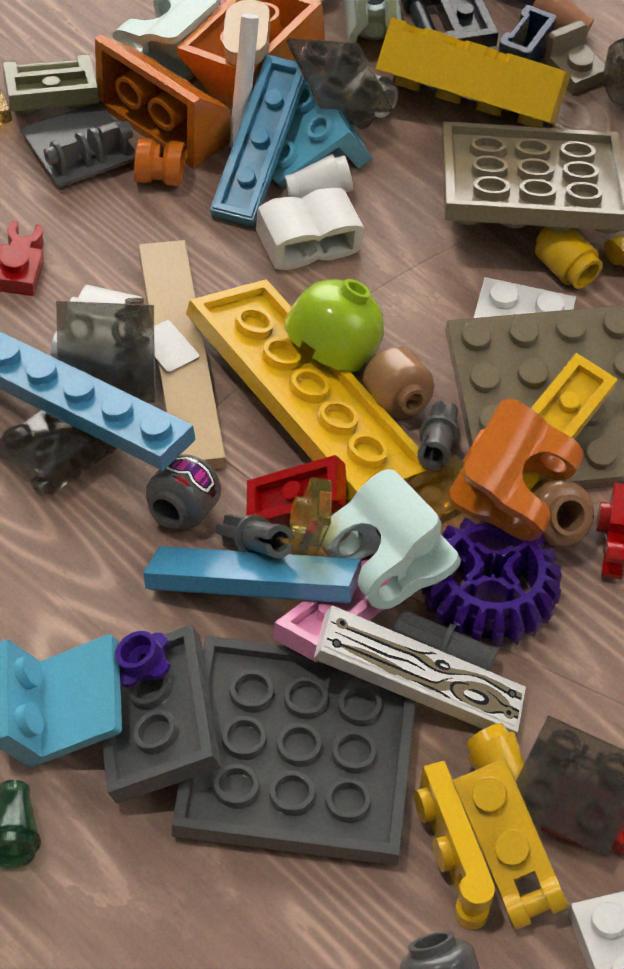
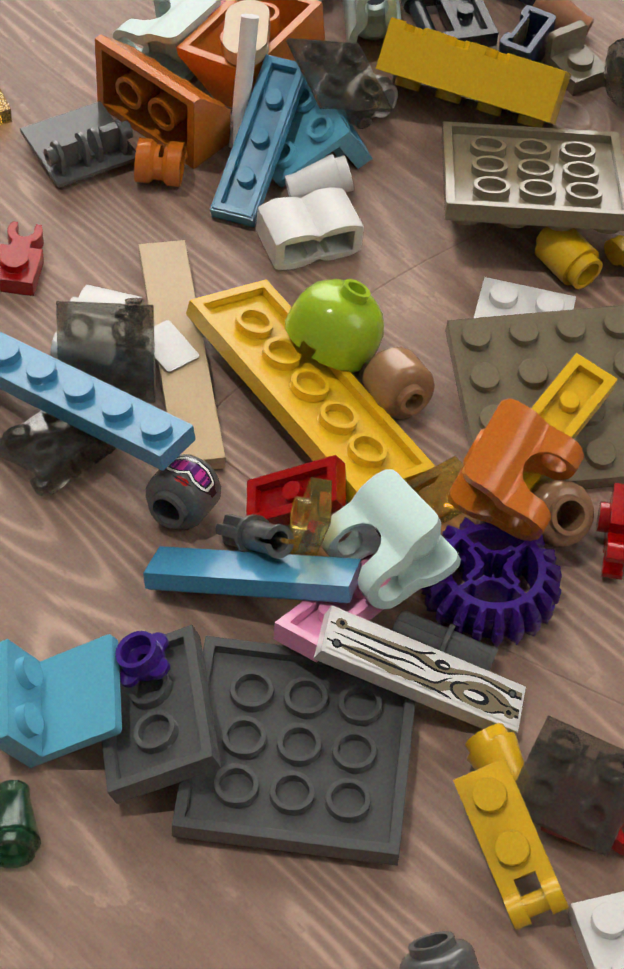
olive plate [2,54,99,113] -> none
yellow plate [414,761,495,930] -> none
dark grey axle [417,400,459,470] -> none

